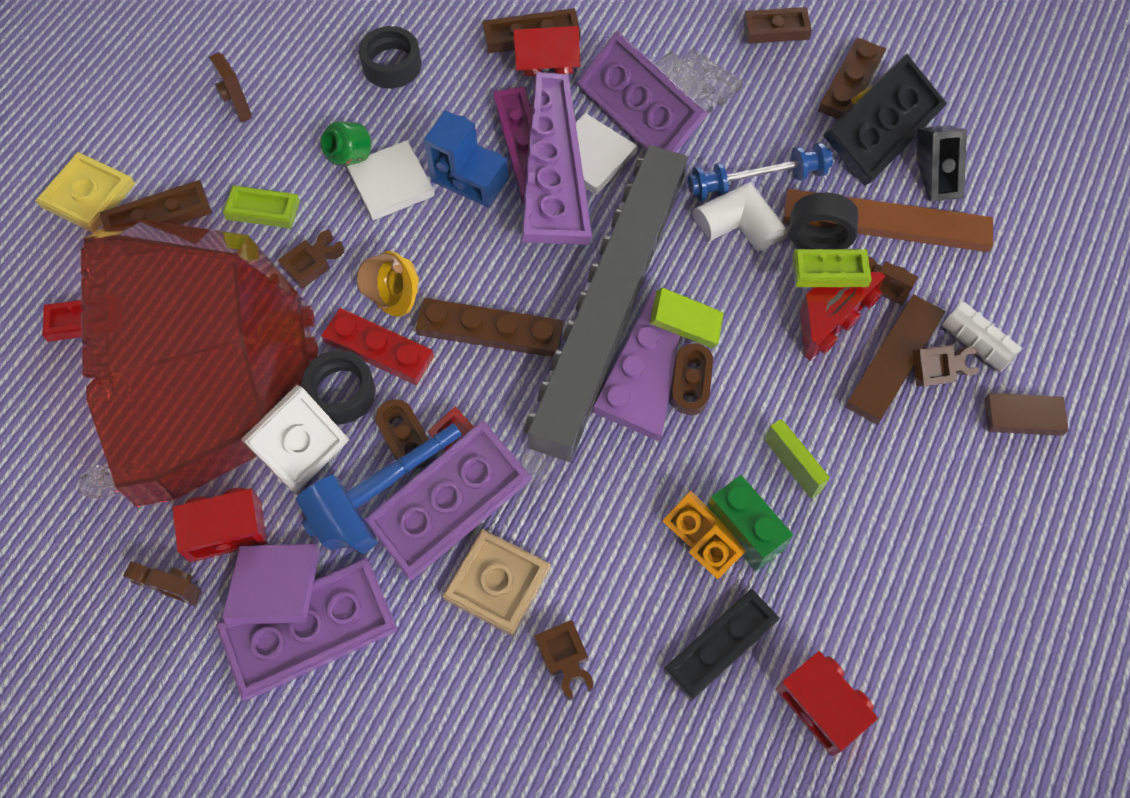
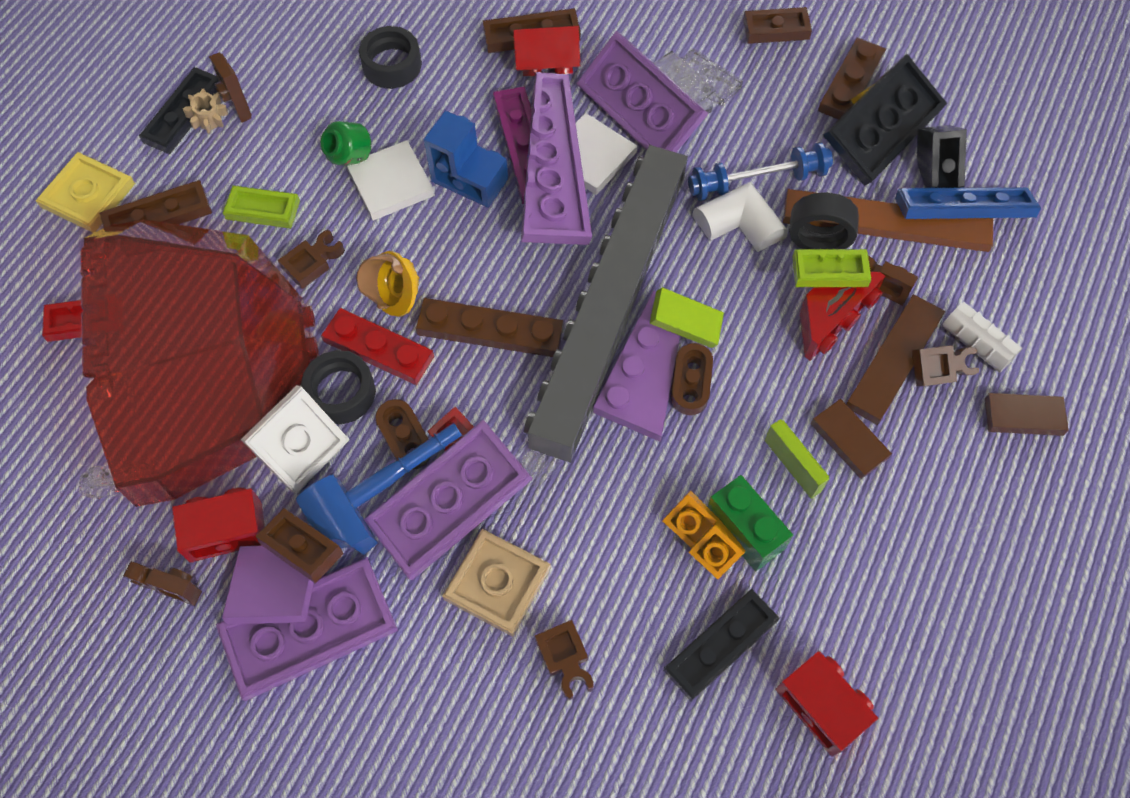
none -> black tile [139,67,219,155]
none -> tan gear [183,89,228,134]
none -> reddish brown plate [255,508,344,584]
none -> reddish brown tile [810,398,892,479]
none -> blue tile [895,187,1041,219]

